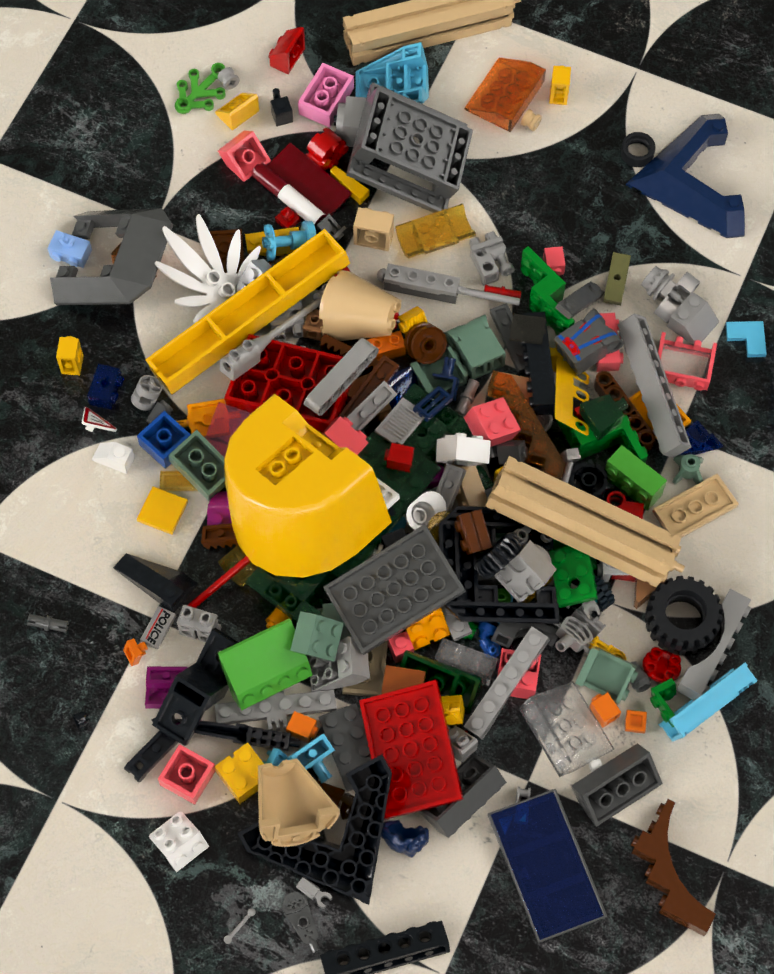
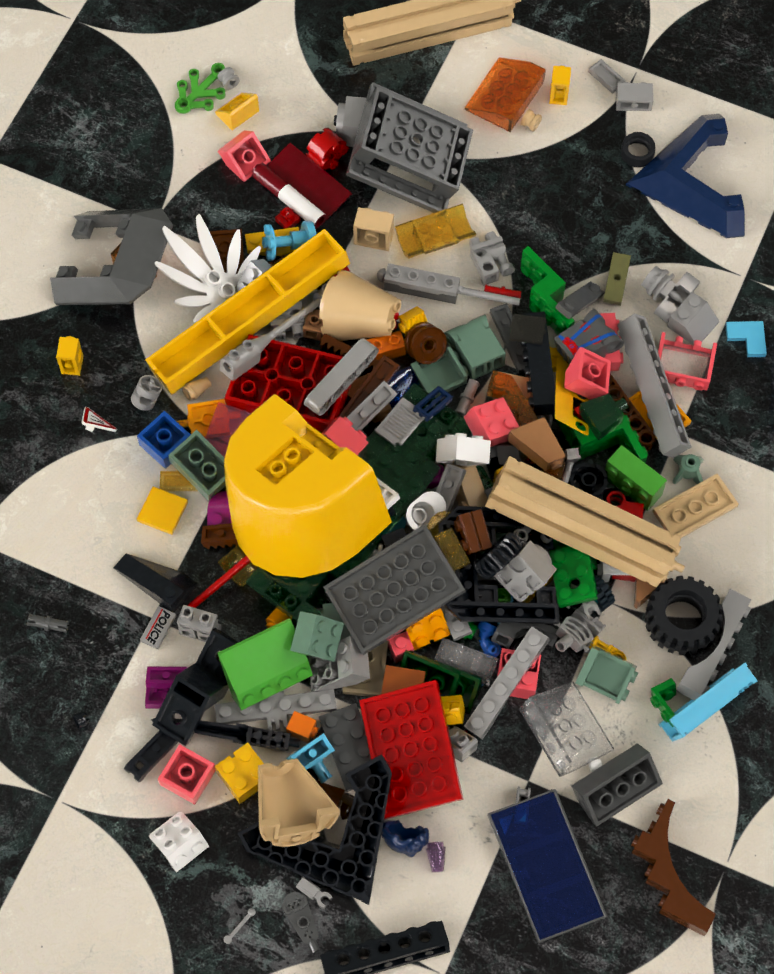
light blue brick [47,230,92,268] -> none
clear blue brick [87,364,124,409] -> none
white slope [92,442,135,474] -> none
orange tile [123,638,148,666] -> none
dark grey cone [146,400,173,424] -> none
medium azure tile [262,748,288,766] -> none
red slope [268,27,305,75] -> none
black brick [270,88,293,127] -> none
bright pink brick [298,63,354,128] -> none
dark grey bracket [315,214,346,241] -> none
yellow piece [330,166,369,205] -> none
medium azure wedge [356,42,429,103] -> none
red brick [384,443,414,473] -> none
dark grey slope [418,753,507,838] -> none
dark blue bracket [432,357,460,401] -> none
coral brick [543,246,566,276] -> none
orange brick [589,692,621,728] -> none
orange plate [625,710,647,734] -> none
dark grey cone [631,661,651,692] -> none
red dish [642,647,681,683] -> none
clear blue slope [679,420,723,455] -> none
none -> tan cone [182,377,211,400]
none -> clear purple cone [426,842,446,872]
none -> clear yellow plate [433,528,470,571]
none -> medium nougat slope [507,417,566,471]
none -> coral slope [564,347,611,401]
none -> light grey tile [588,59,626,94]
none -> light grey brick [616,82,653,111]

